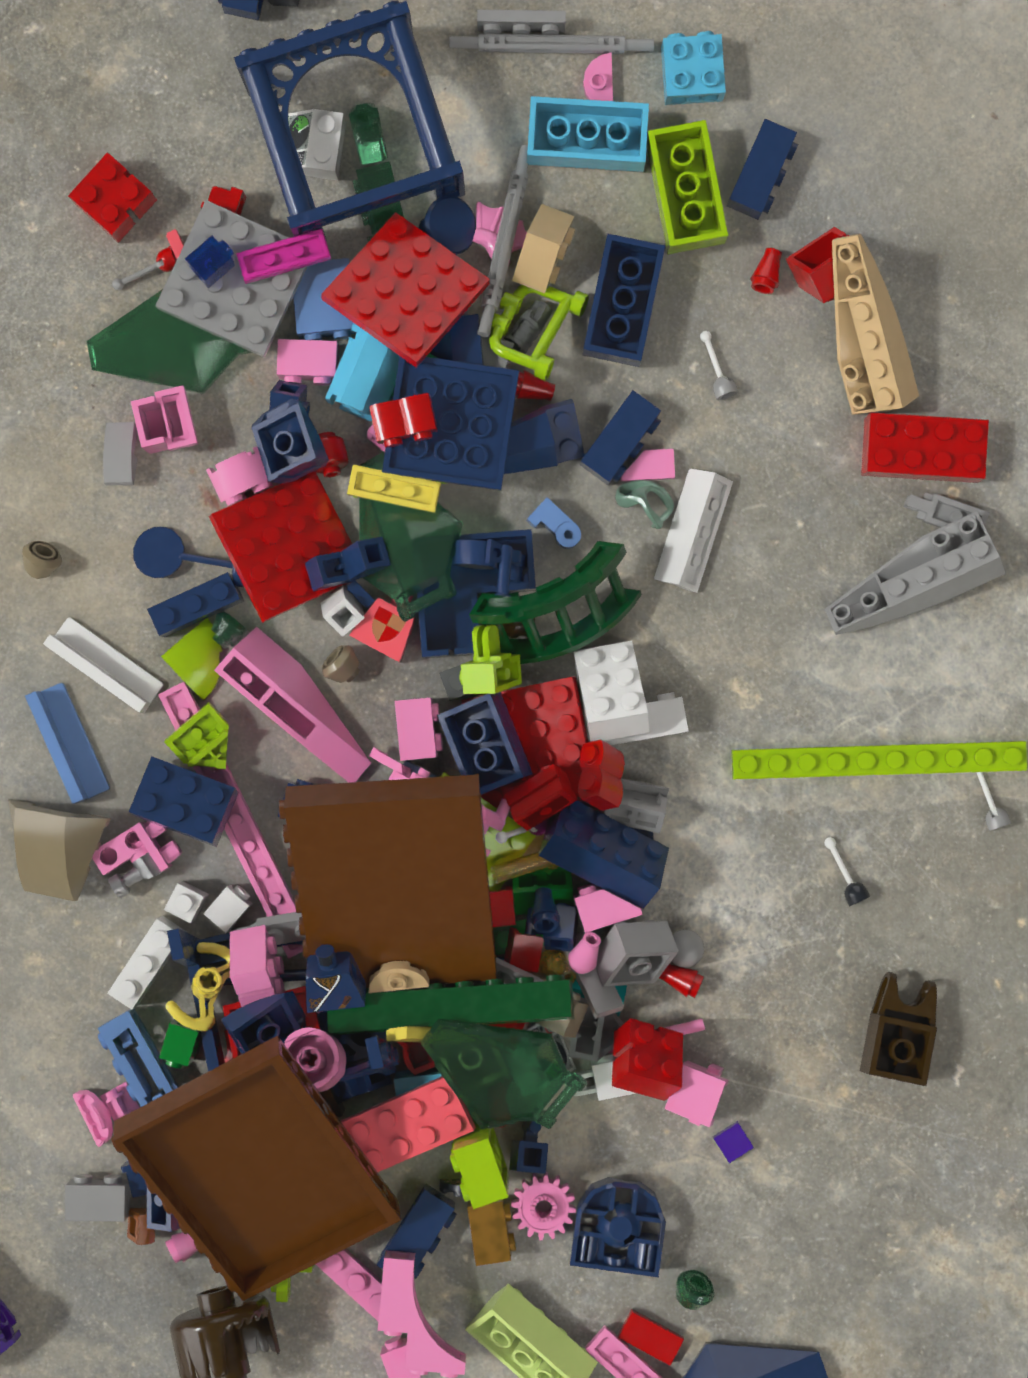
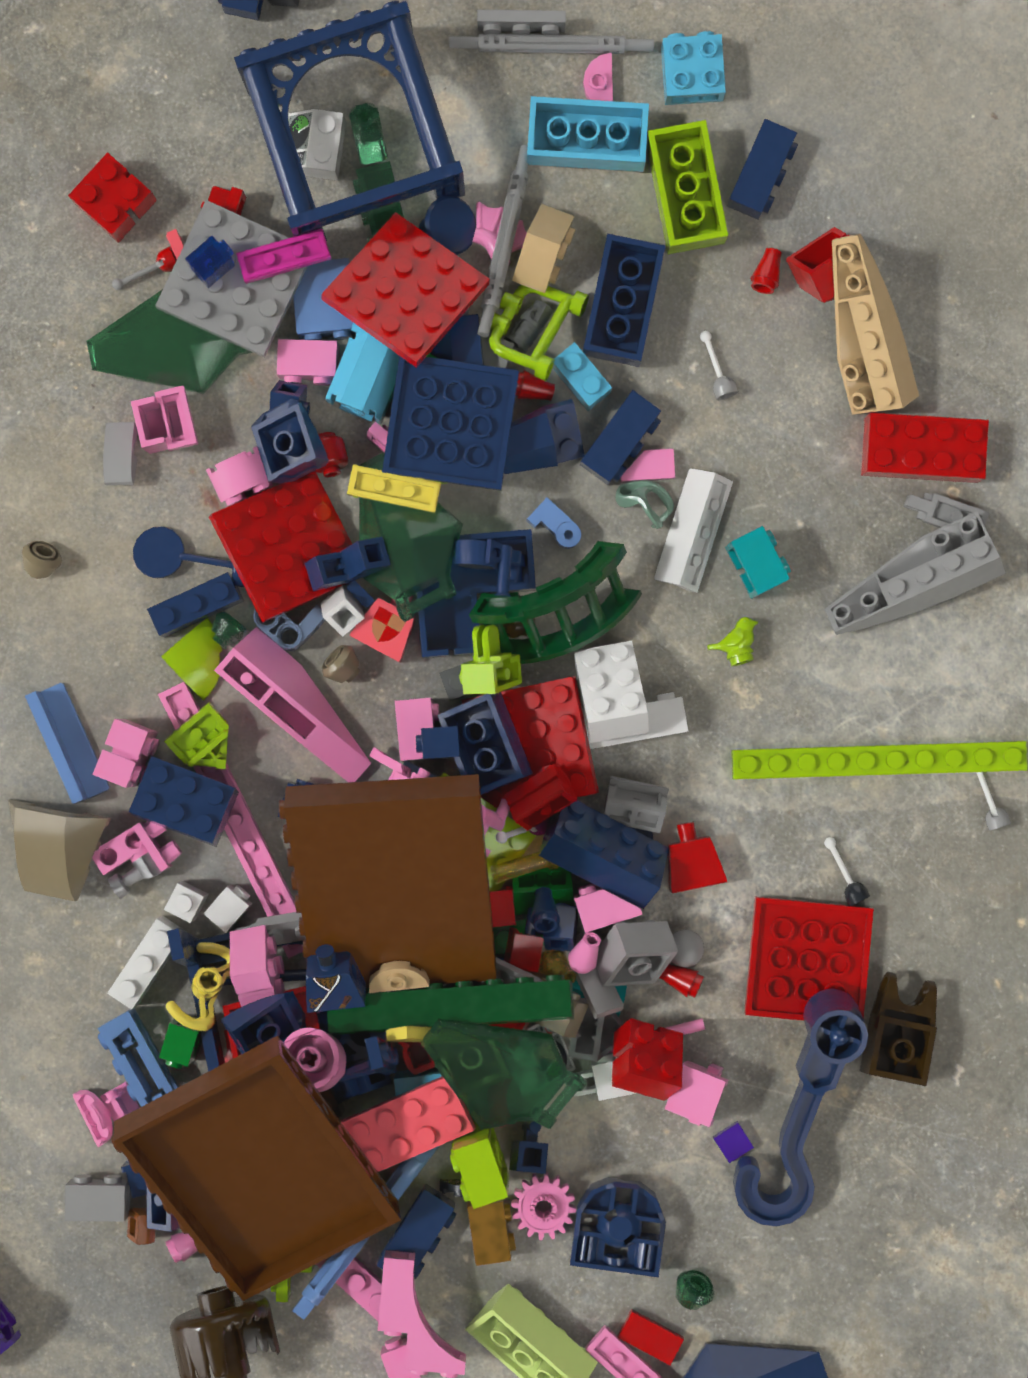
white panel [43,618,164,713] -> none
red brick [369,393,438,448] -> none
red brick [578,740,625,811] -> none
none -> bright pink piece [92,719,159,788]
none -> sand blue piece [253,605,325,651]
none -> medium blue piece [292,1146,439,1320]
none -> dark blue brick [416,726,459,759]
none -> medium azure brick [553,342,612,411]
none -> red torso [668,821,727,894]
none -> lime animal [707,617,758,667]
none -> teal piece [725,526,791,599]
none -> dark blue piece [733,989,868,1227]
none -> red plate [744,896,874,1021]

